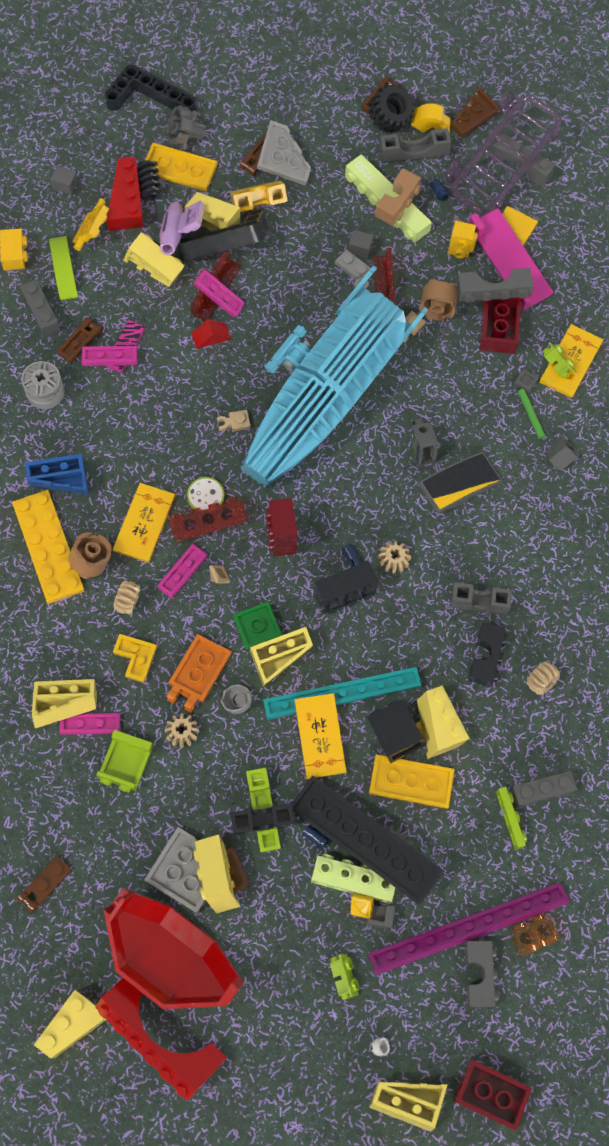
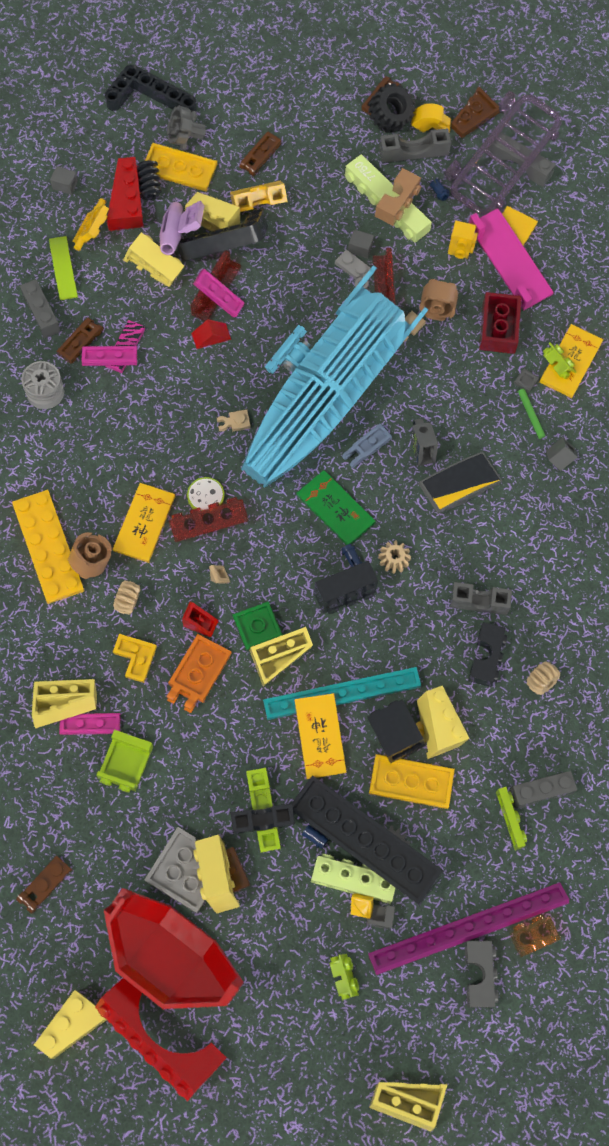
yellow brick [0,229,28,270] -> none
blue wedge [25,454,89,495] -> none
dark pink tile [157,544,208,599] -> none
tan gear [165,713,199,748] -> none
light grey hair [220,684,252,714] -> none
light grey plate [256,120,311,185] -> none
dark red brick [265,498,298,557] -> none
white hinge [371,1038,390,1056] -> none
dark red brick [452,1060,532,1131] -> none
dark grey arch [457,268,533,302] -> none
none -> red slope [182,602,219,637]
none -> green tile [297,470,375,545]
none -> sand blue hinge [342,424,392,468]

